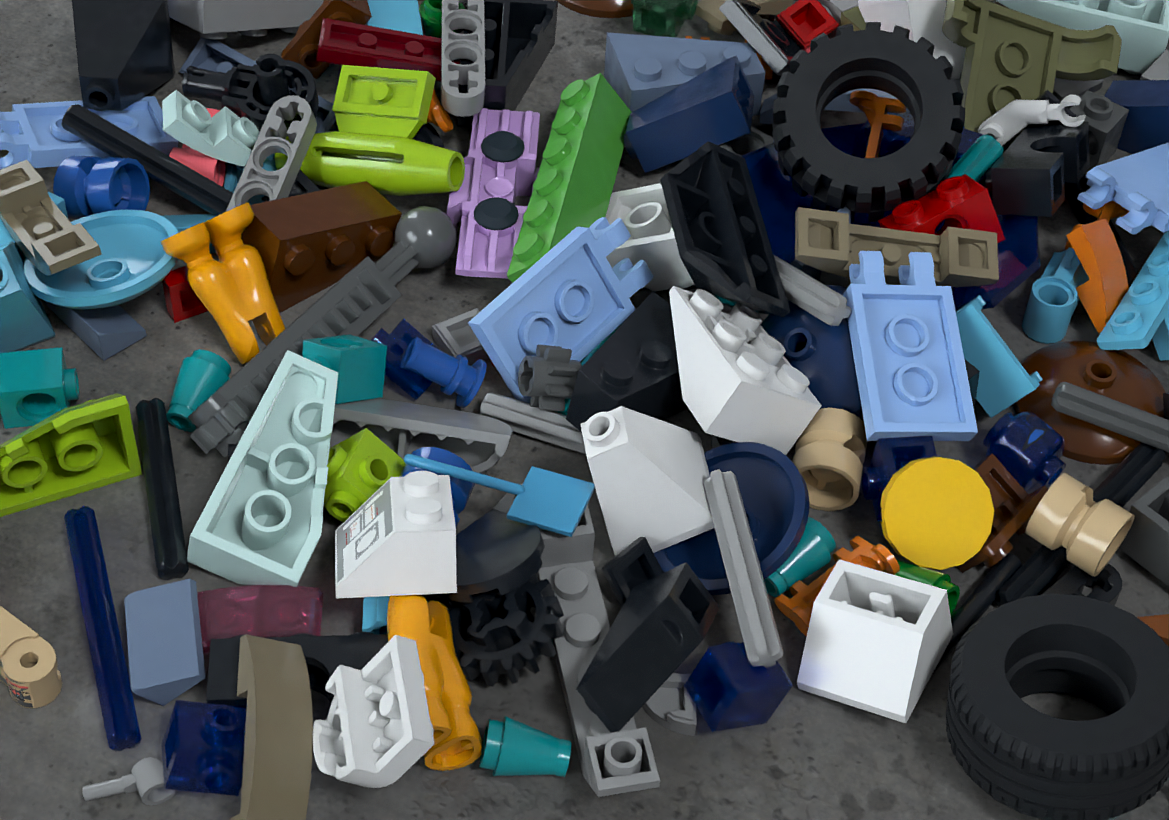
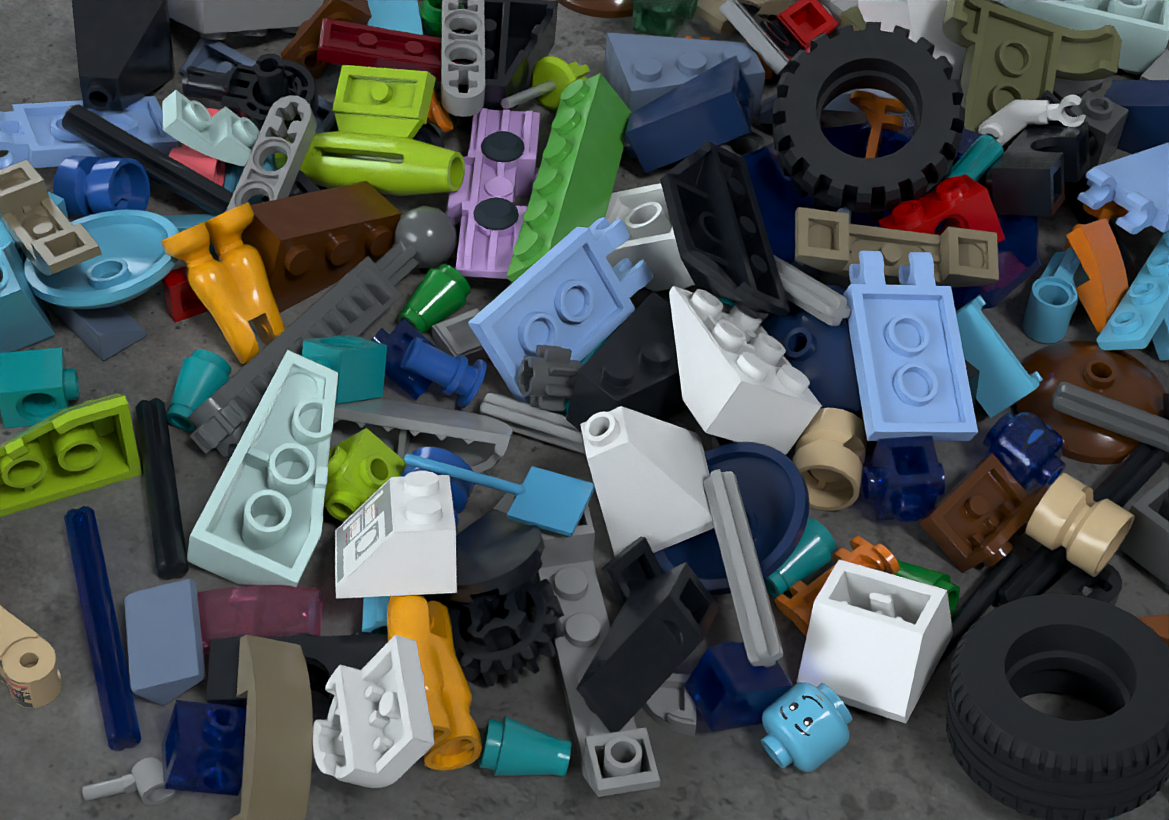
yellow tile [880,456,994,570] -> none
none -> green cone [397,264,471,337]
none -> lime piece [501,56,590,112]
none -> medium azure head [761,682,852,773]

